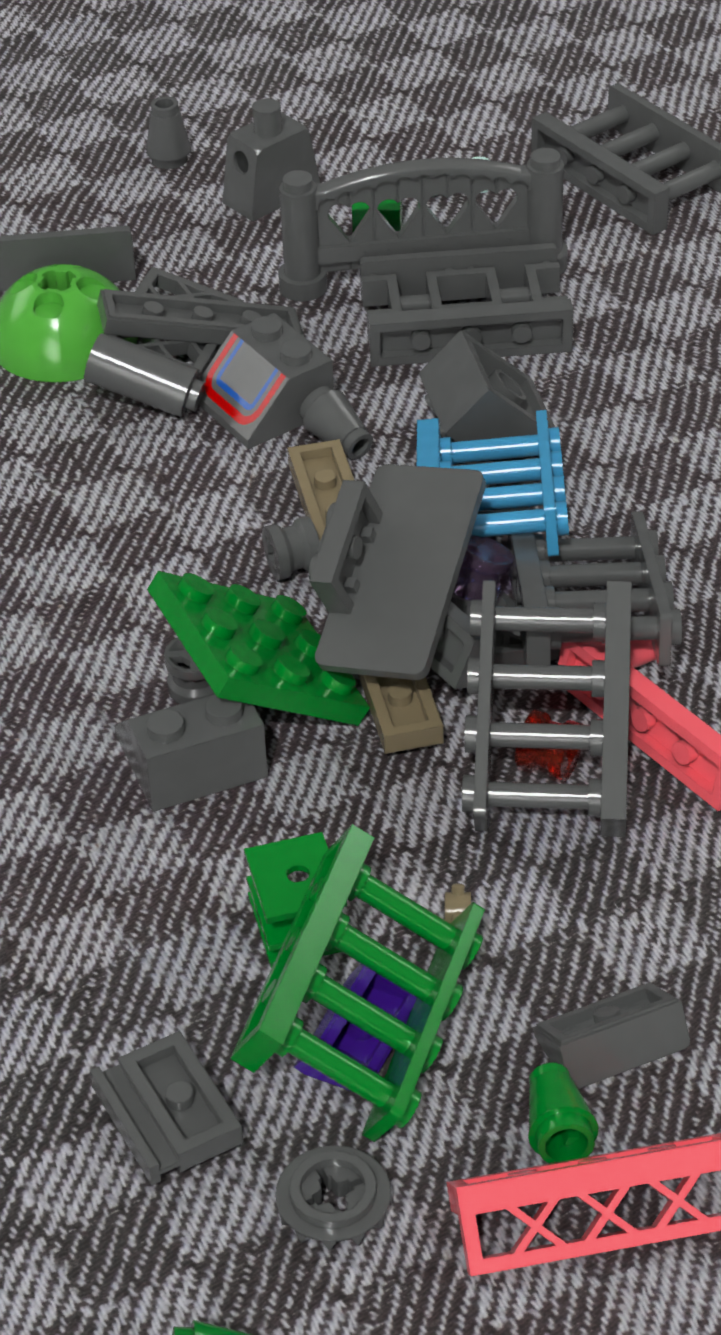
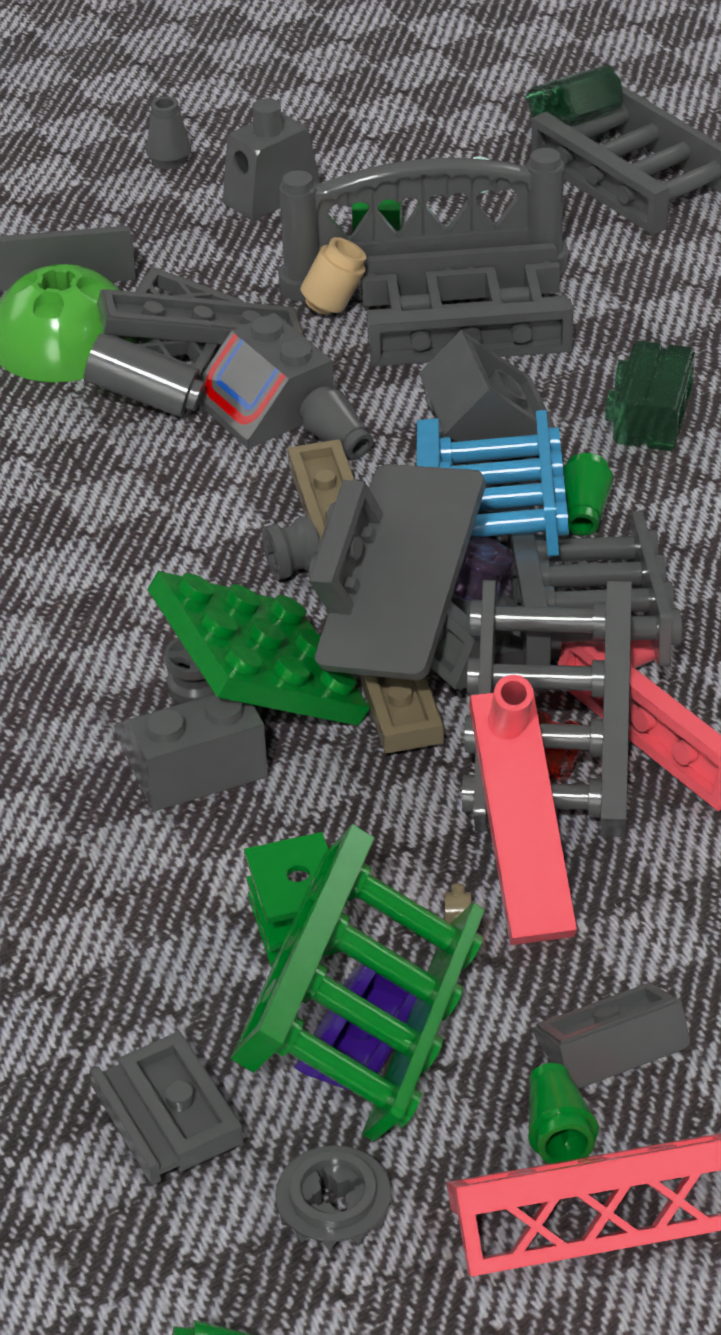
none -> tan brick [300,237,366,315]
none -> coral piece [469,675,577,945]
none -> clear green brick [525,65,623,125]
none -> green cone [563,453,614,536]
none -> clear green brick [605,341,695,451]

